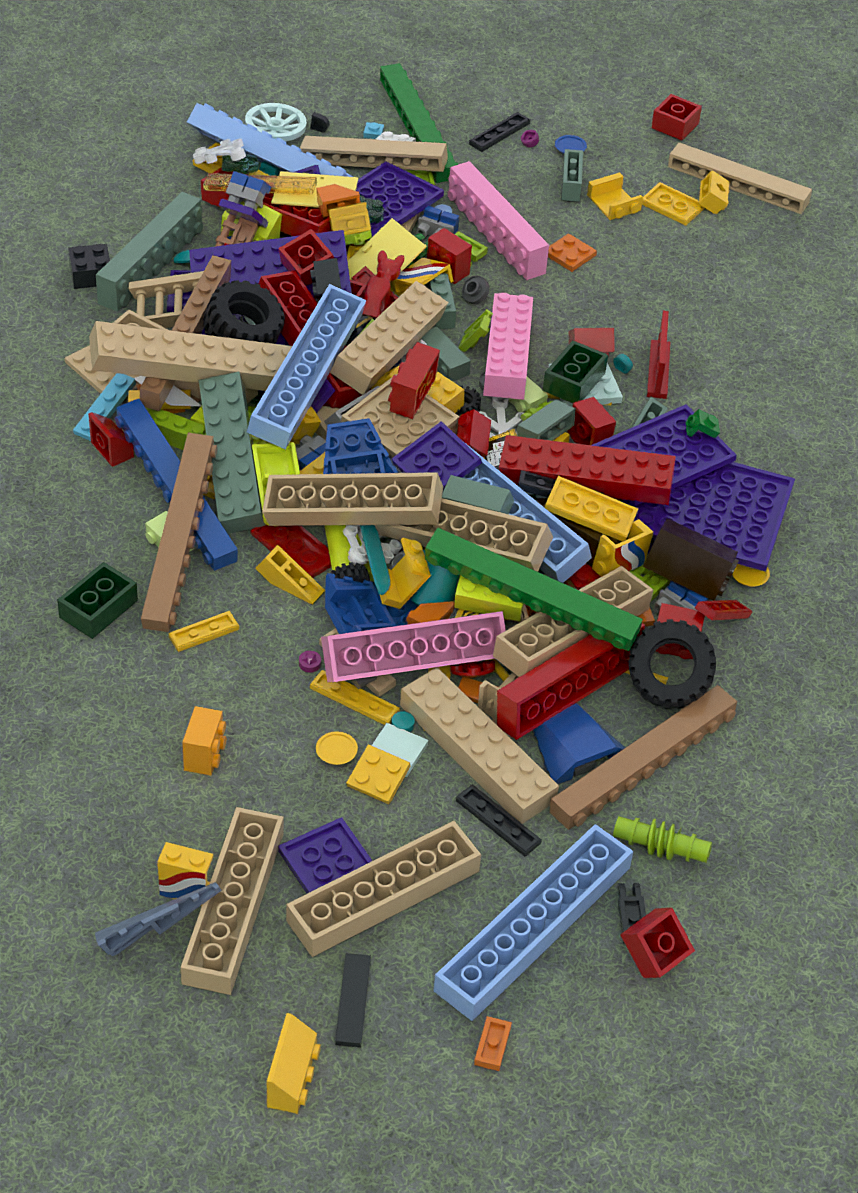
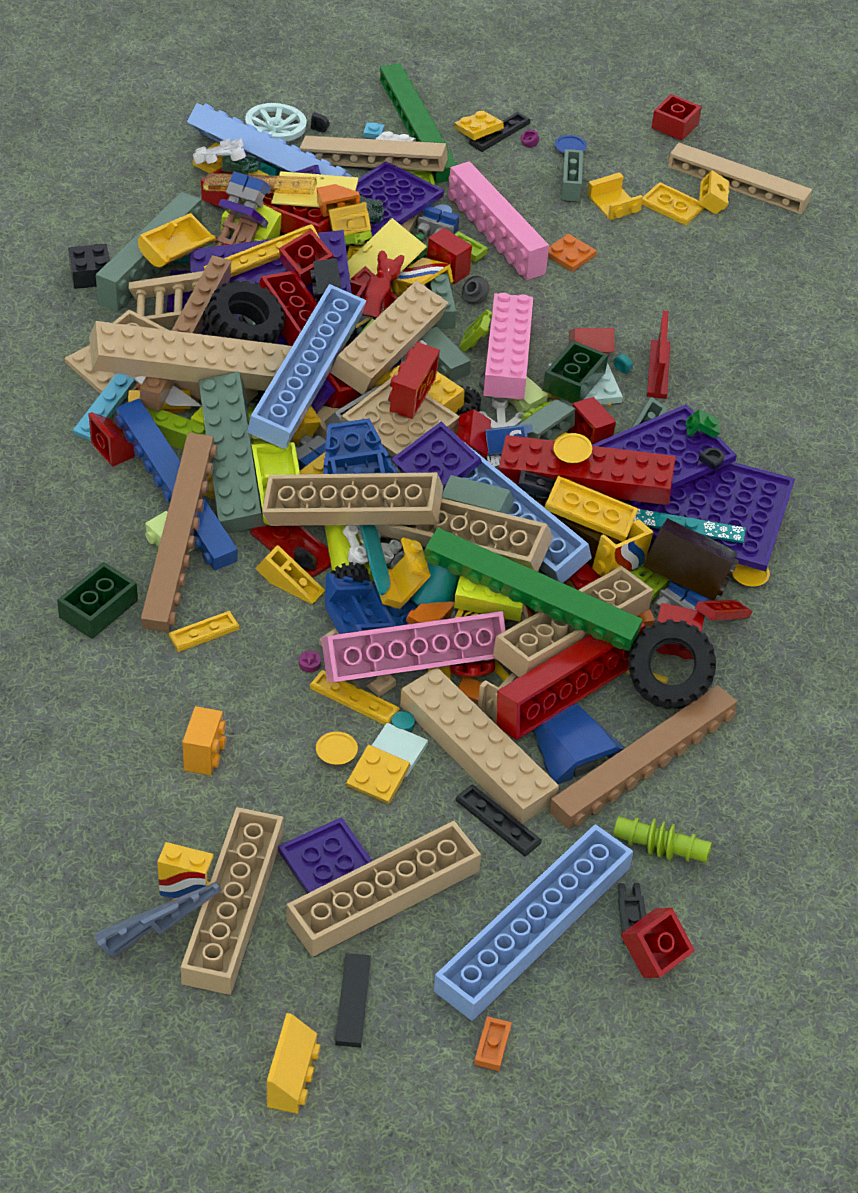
none -> yellow container [138,213,216,267]
none -> yellow tile [204,224,319,277]
none -> black tile [294,547,317,570]
none -> yellow plate [454,111,504,140]
none -> blue panel [485,424,533,455]
none -> yellow piece [554,433,592,463]
none -> teal piece [633,509,745,544]
none -> black tile [698,448,725,471]

